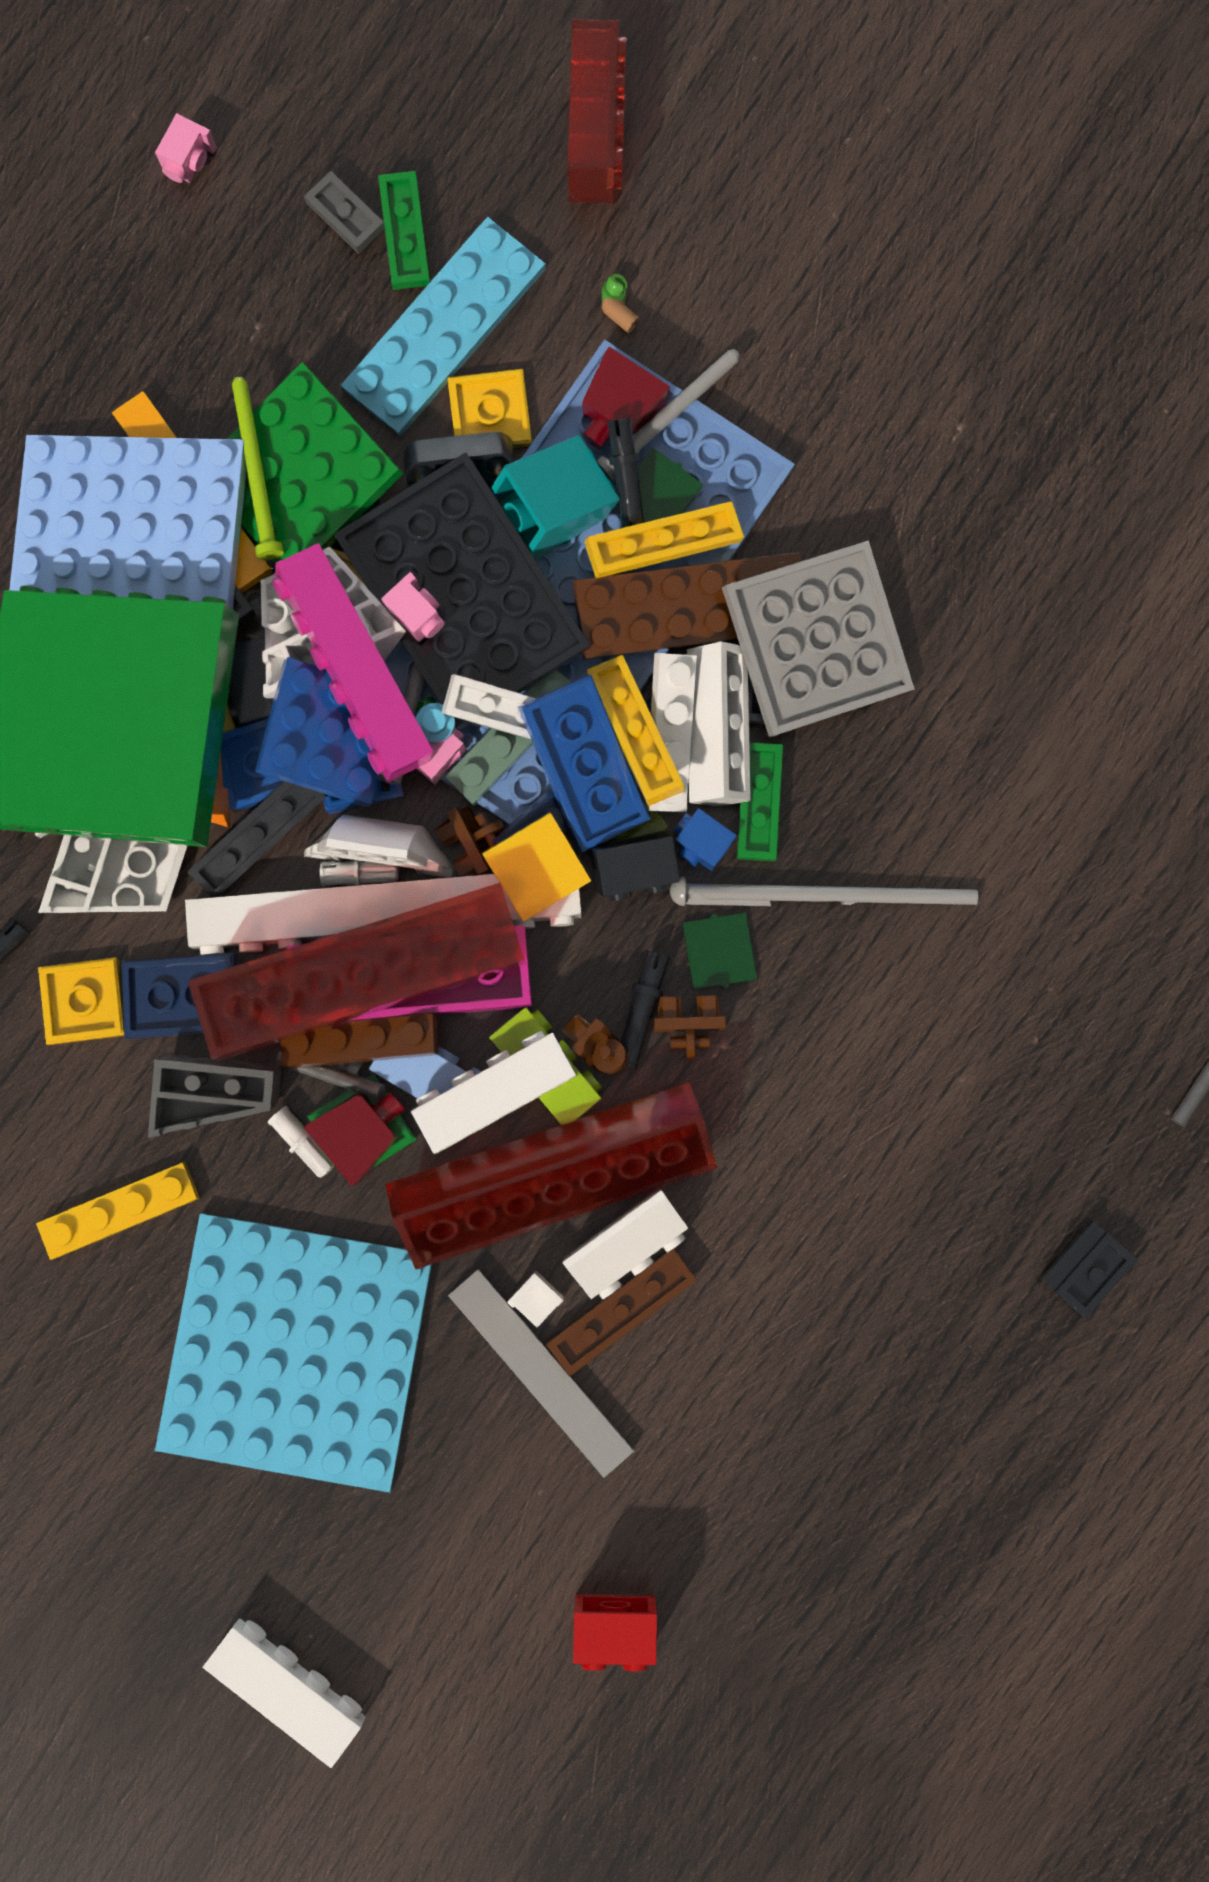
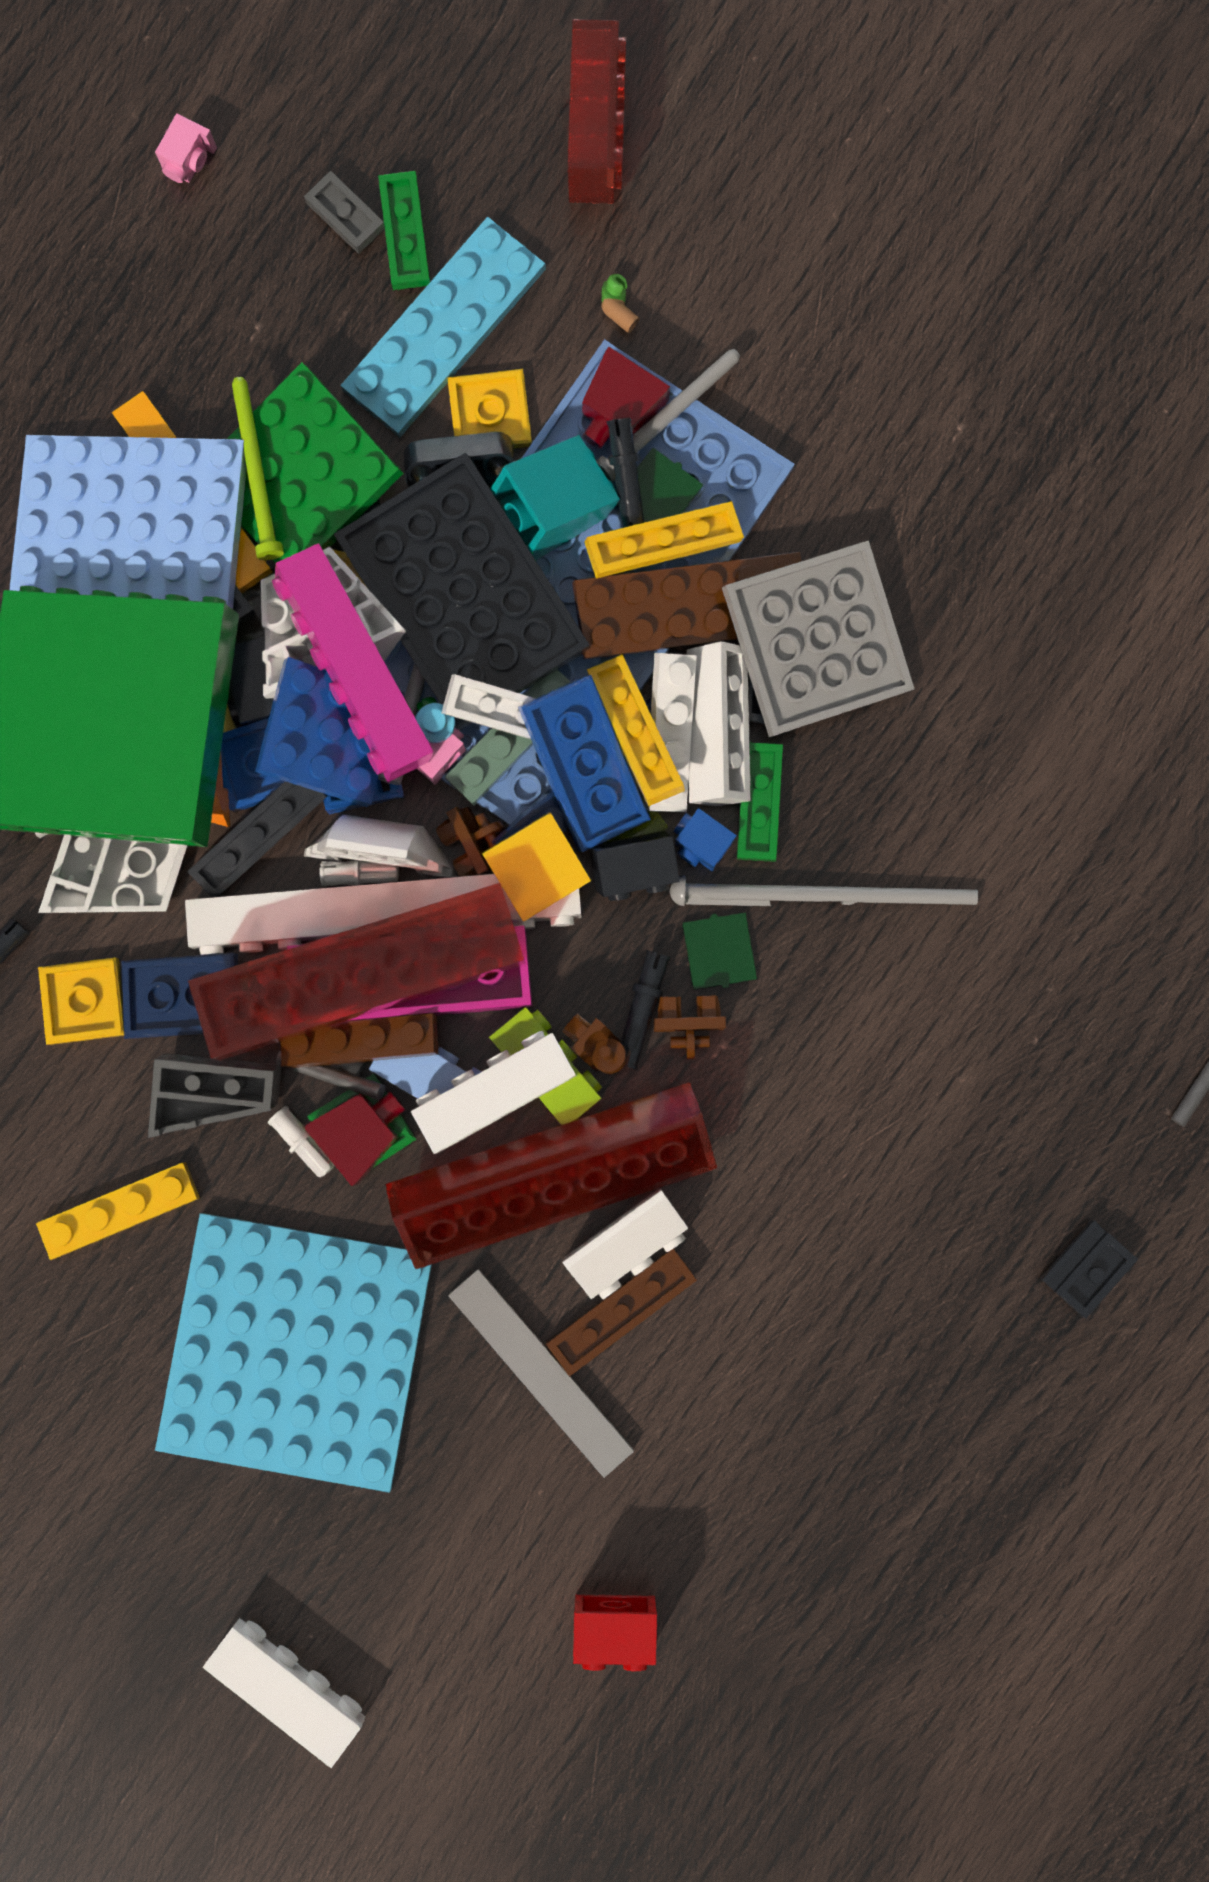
bright pink brick [381,572,445,642] -> none
white panel [507,1270,564,1327] -> none

